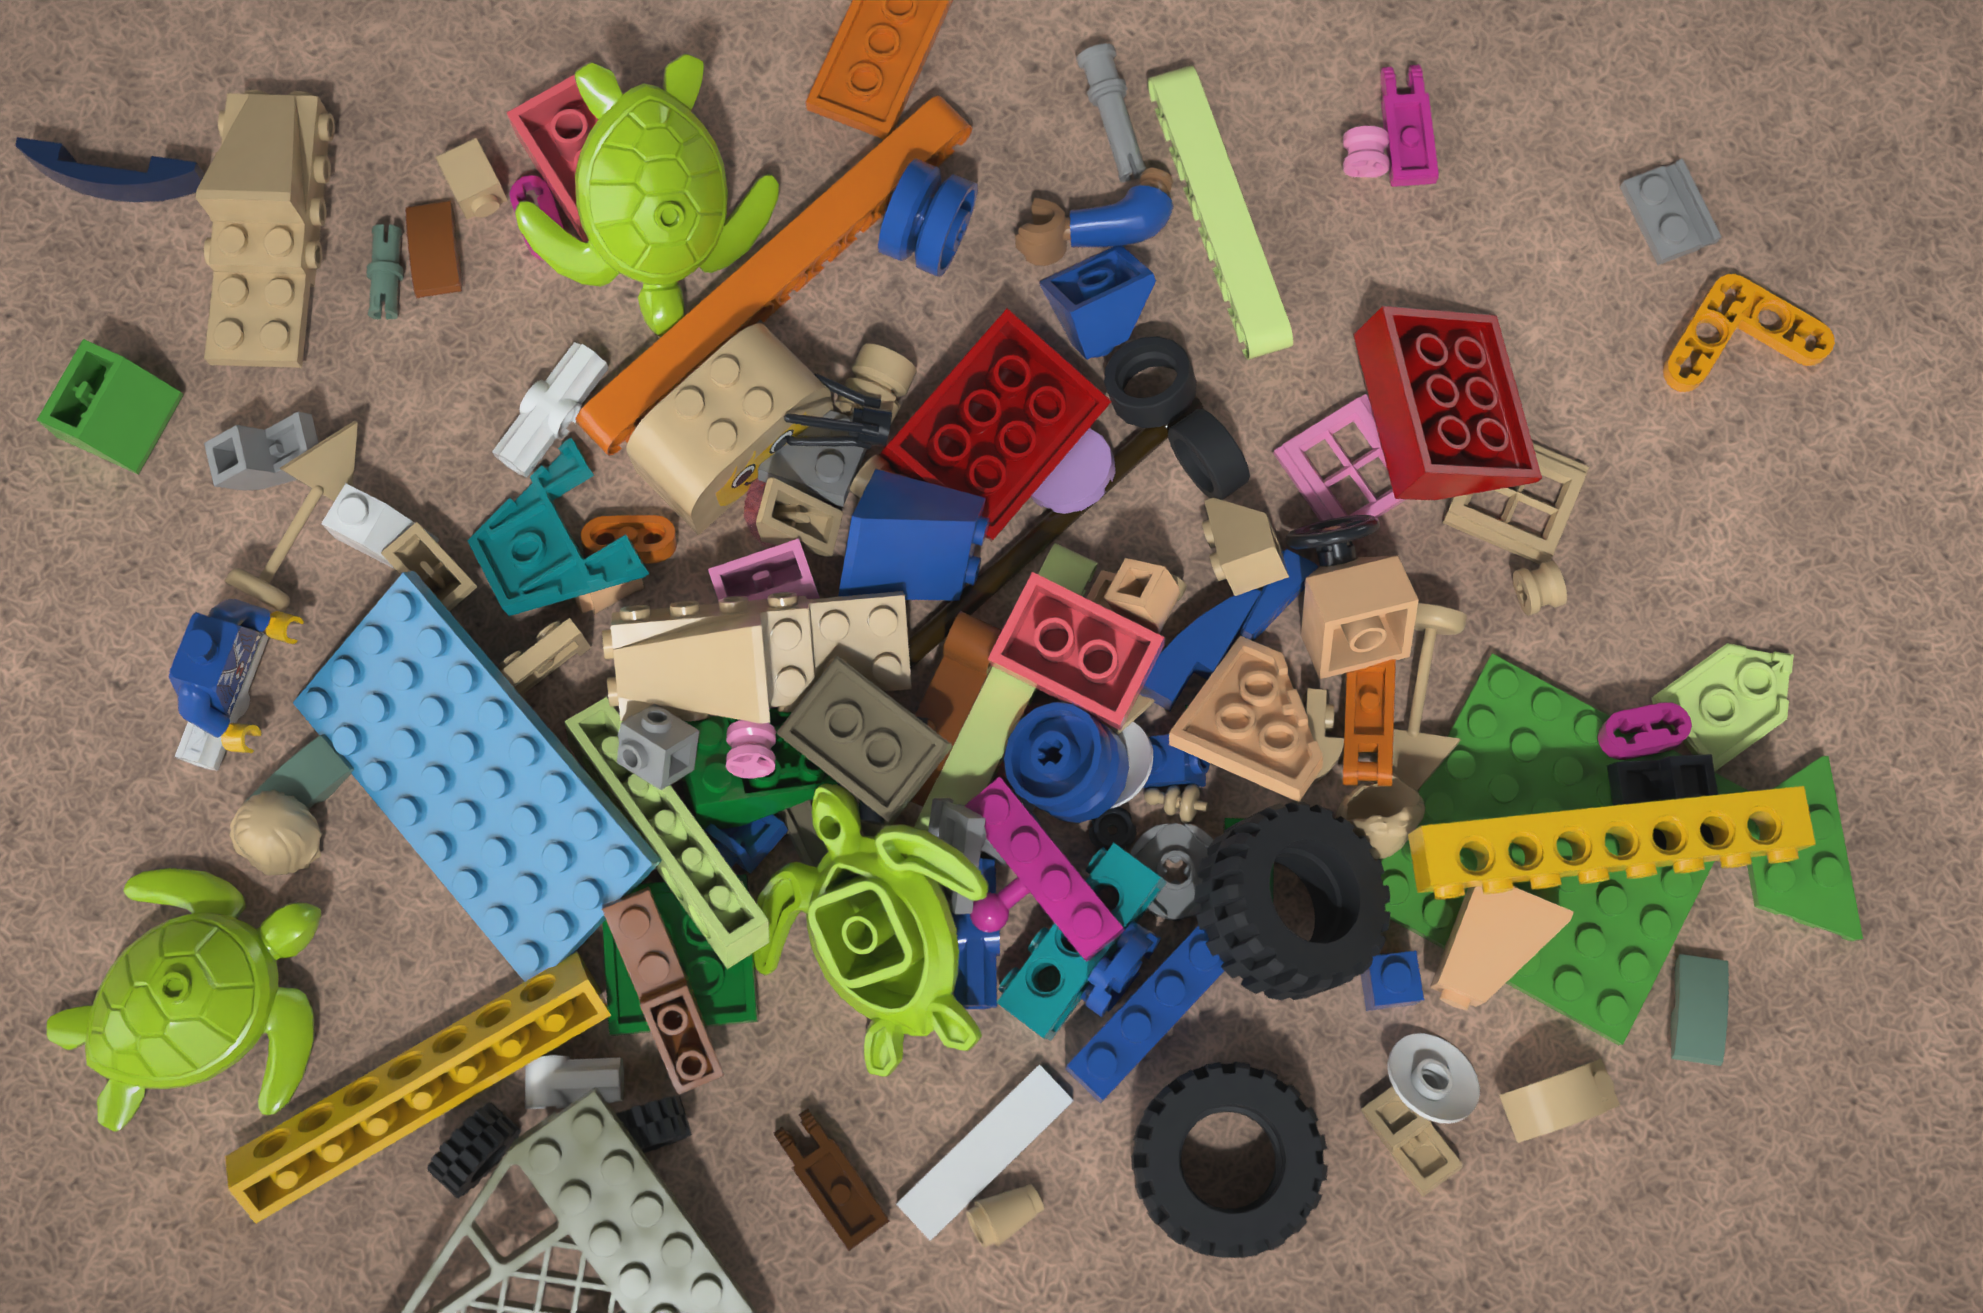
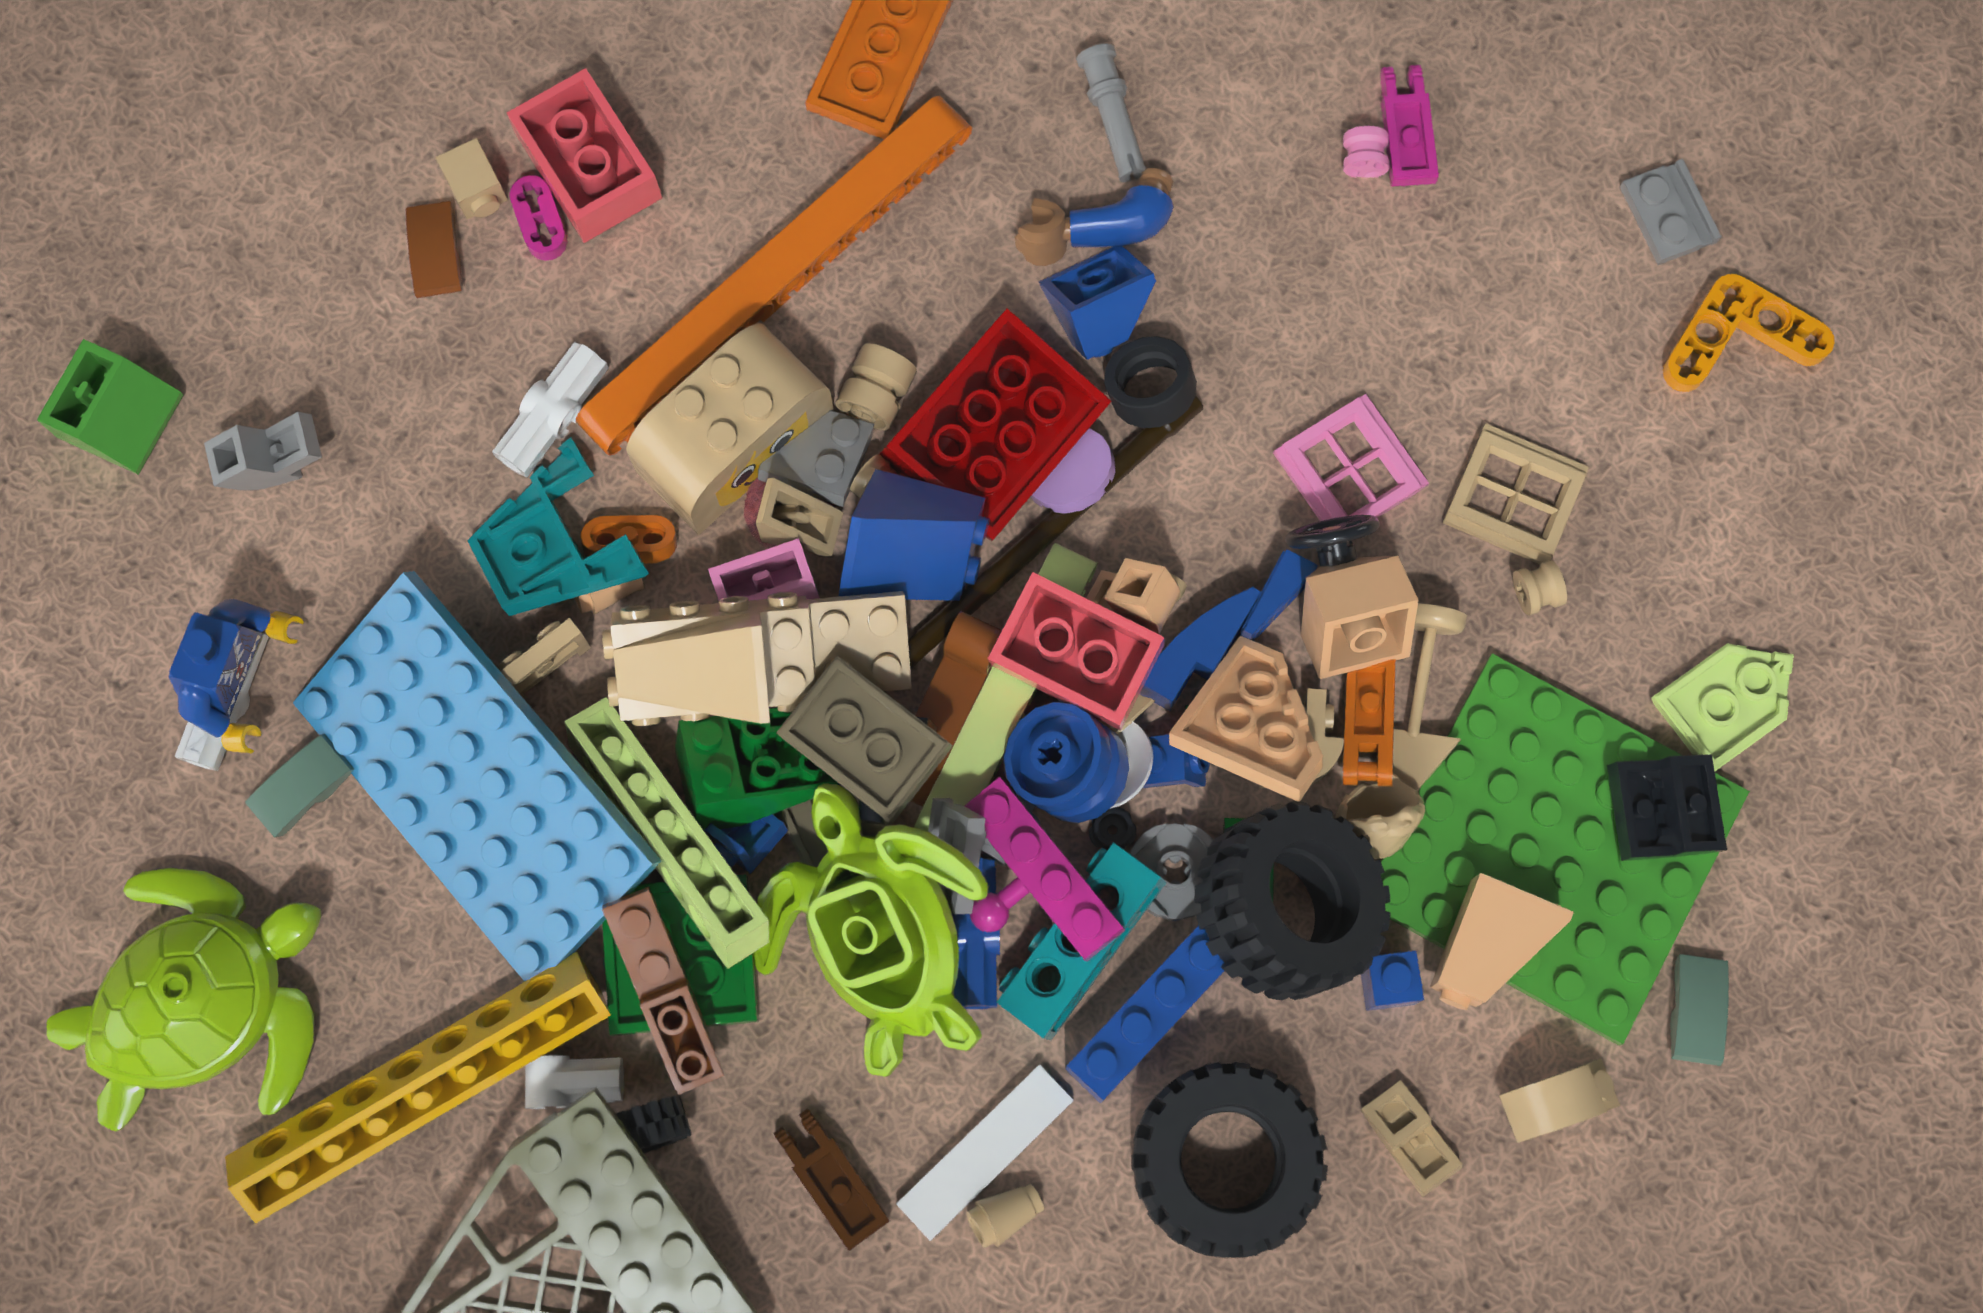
dark blue slope [15,137,205,202] -> none
tan wedge [196,90,335,368] -> none
tan piece [225,421,358,612] -> none
tan hair [229,789,322,876] -> none
white slope [321,483,439,569] -> none
sand green pin [366,224,404,319] -> none
tan slope [381,522,477,611] -> none
black tyre [427,1102,521,1198] -> none
lime animal [515,54,779,337] -> none
light grey brick [617,704,699,790] -> none
bright pink wheel [726,720,776,778] -> none
black plant [784,373,892,449] -> none
blue wheel [878,158,978,277] -> none
blue plate [1080,921,1160,1018] -> none
tan hair [1144,784,1208,824] -> none
yellowish green beam [1148,65,1293,360] -> none
black tyre [1168,409,1250,500] -> none
tan slope [1202,498,1289,596] -> none
red slope [1353,306,1542,501] -> none
white dish [1387,1033,1480,1123] -> none
yellow brick [1408,786,1816,899] -> none
dark pink beam [1598,702,1692,760] -> none
bright green wing [1747,756,1863,942] -> none

